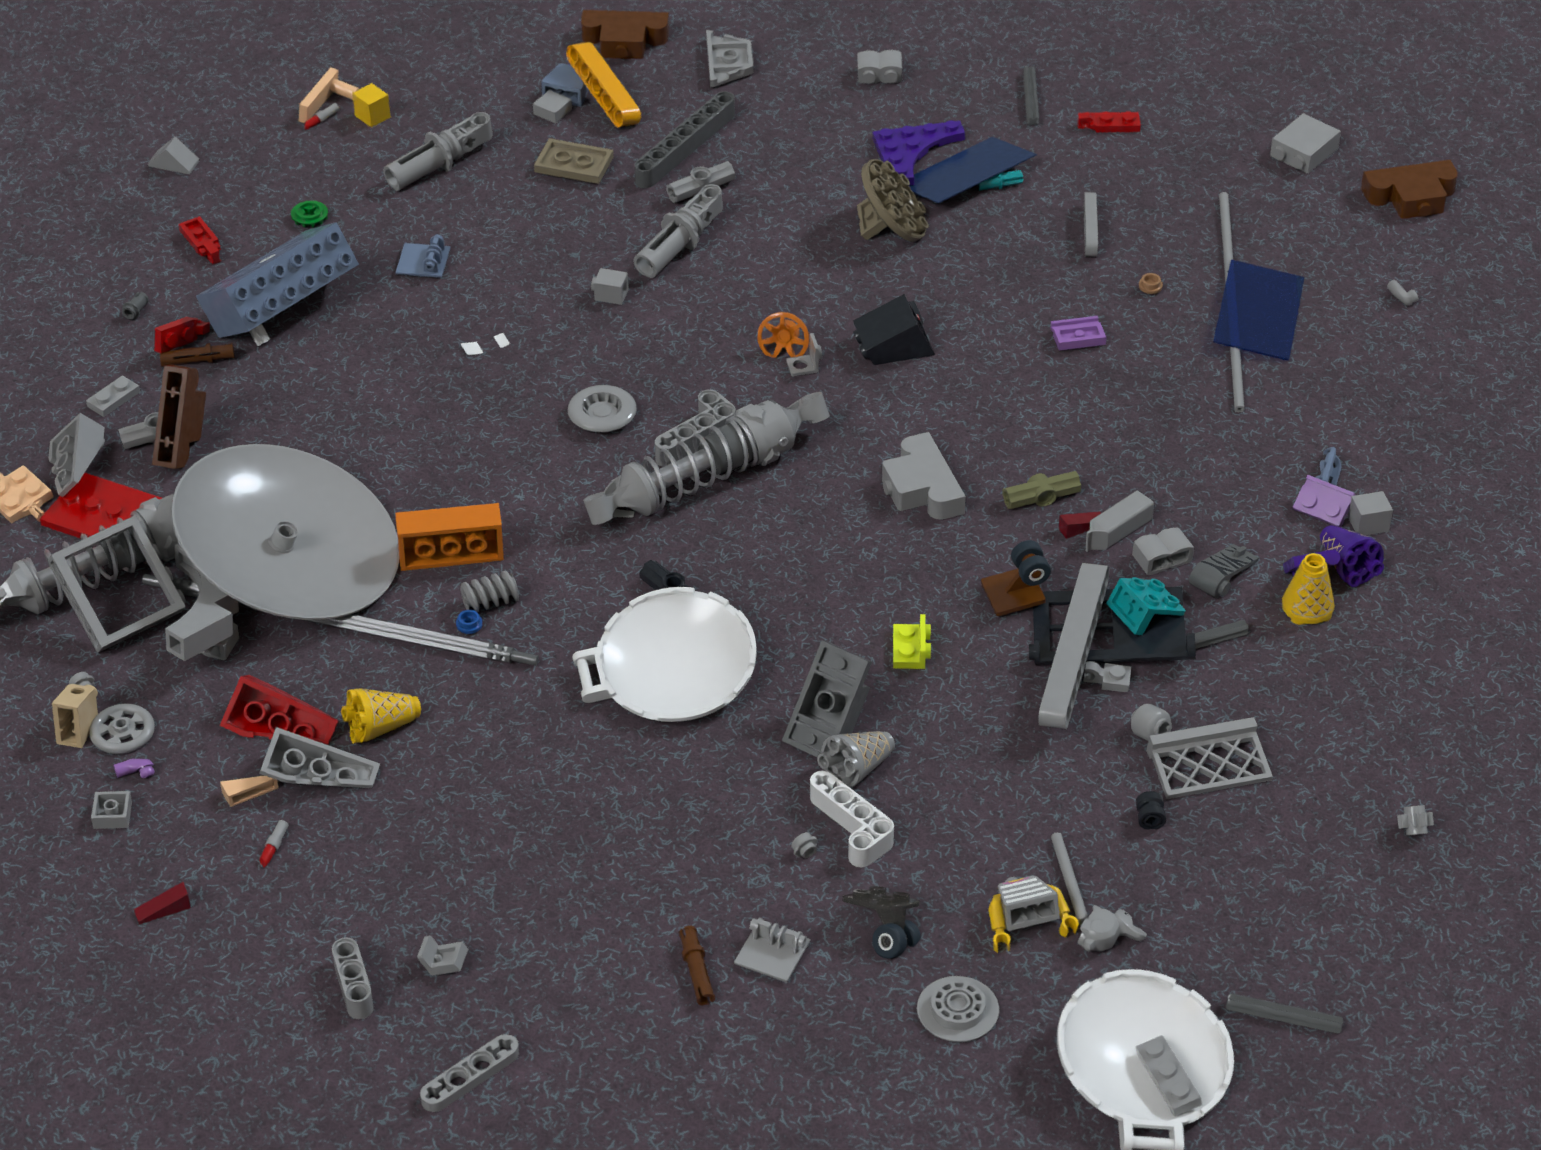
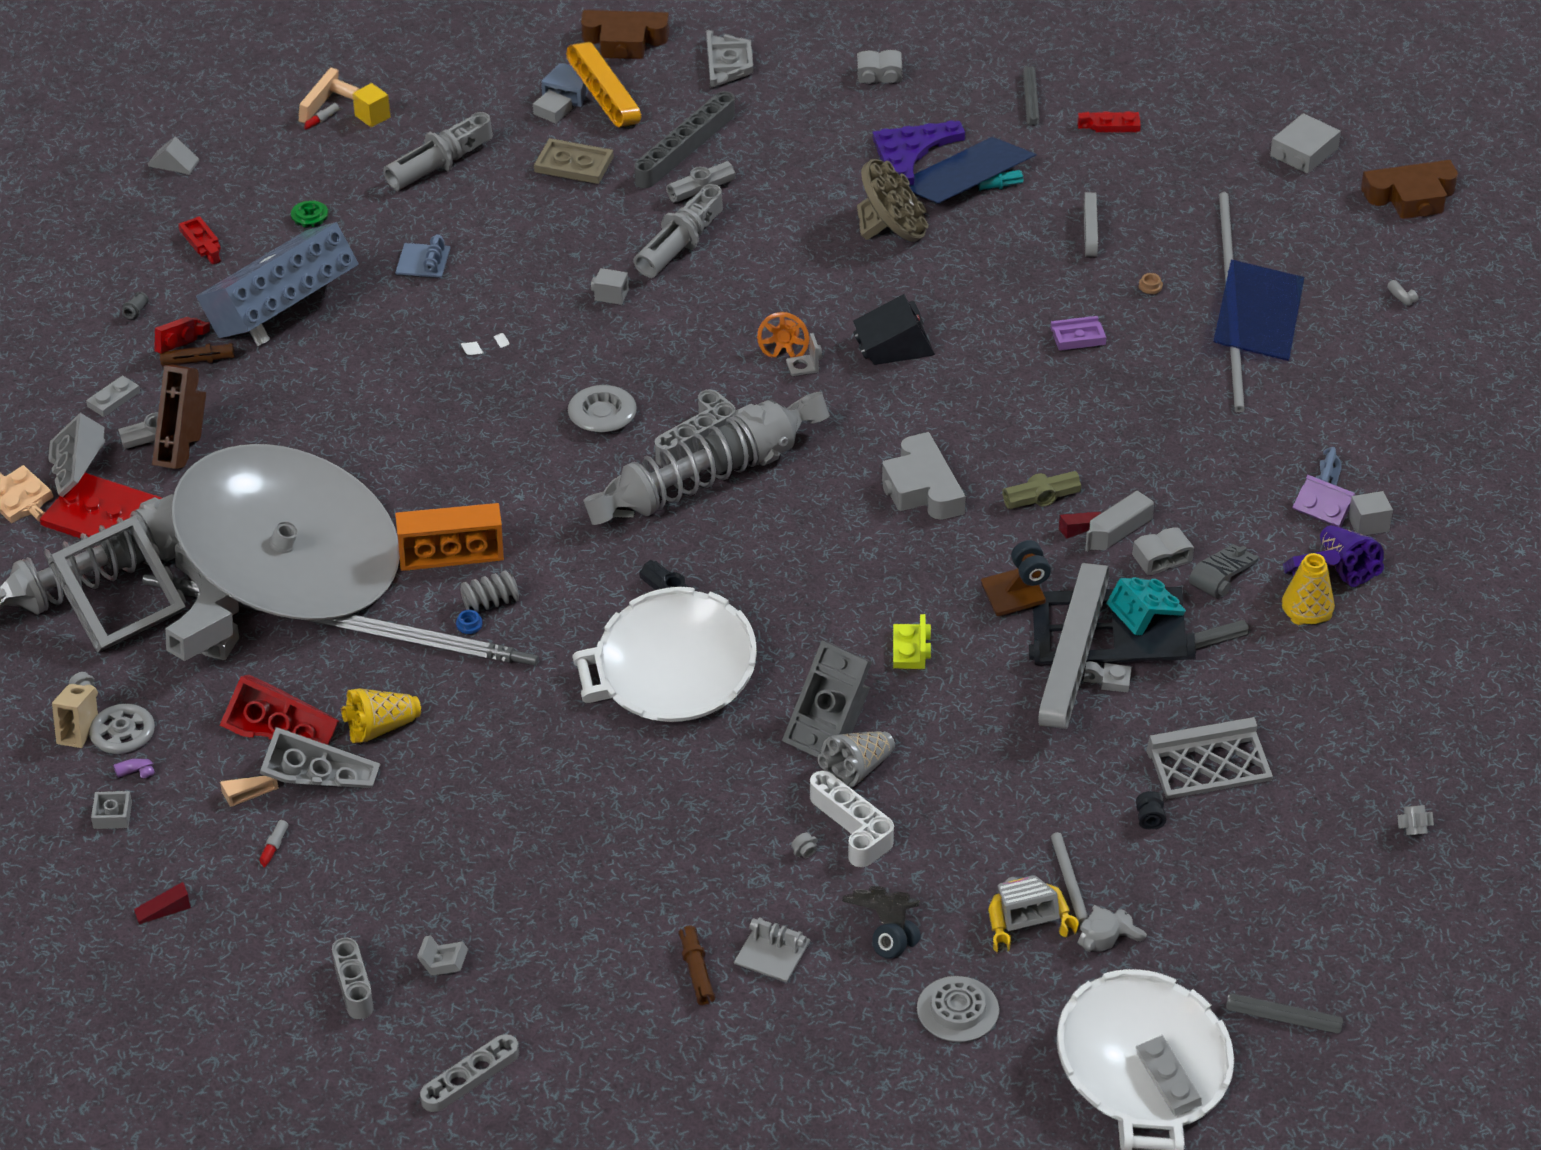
light grey head [1131,704,1172,741] -> none

